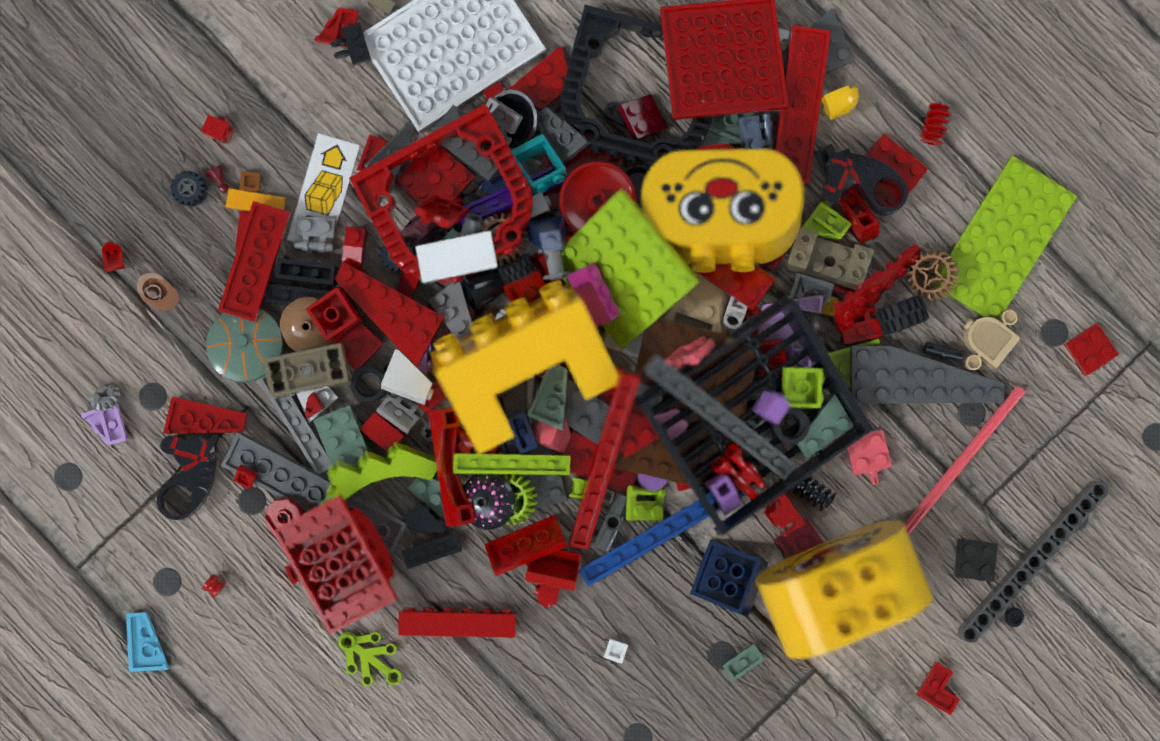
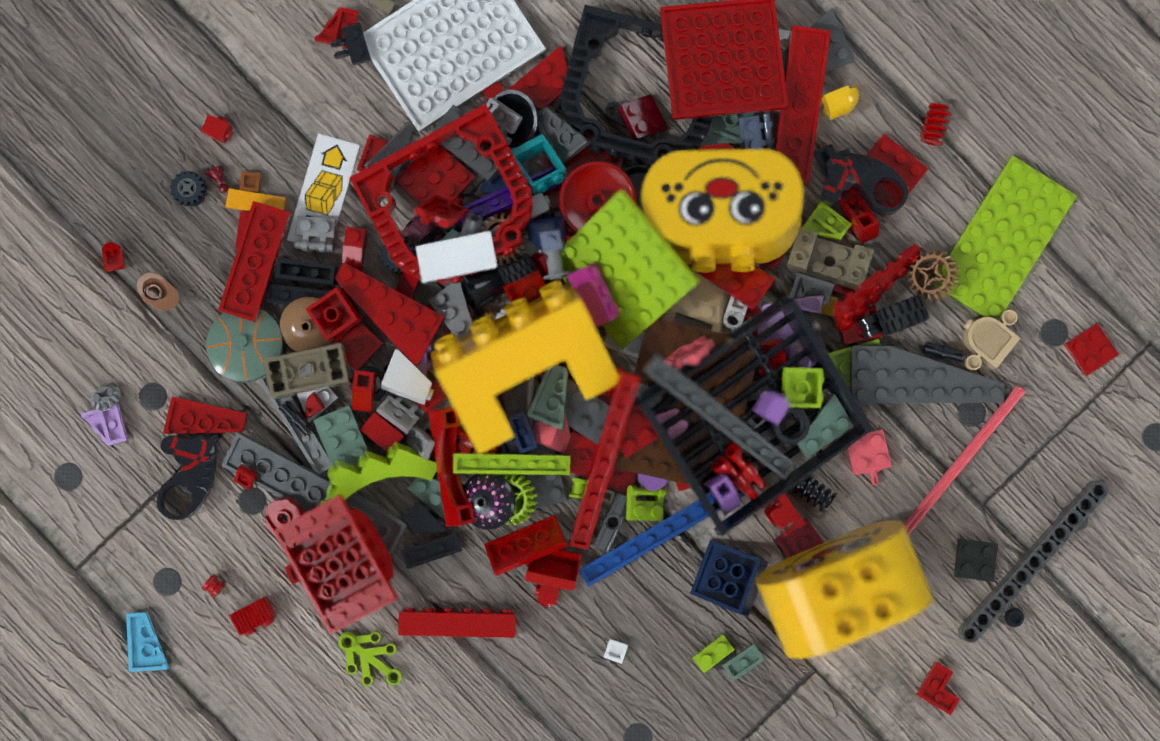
none -> red brick [229,596,277,637]
none -> black pin [279,400,314,437]
none -> red slope [352,370,377,412]
none -> light grey plate [406,425,435,459]
none -> lime plate [692,634,735,673]
none -> black wheel [858,314,882,339]

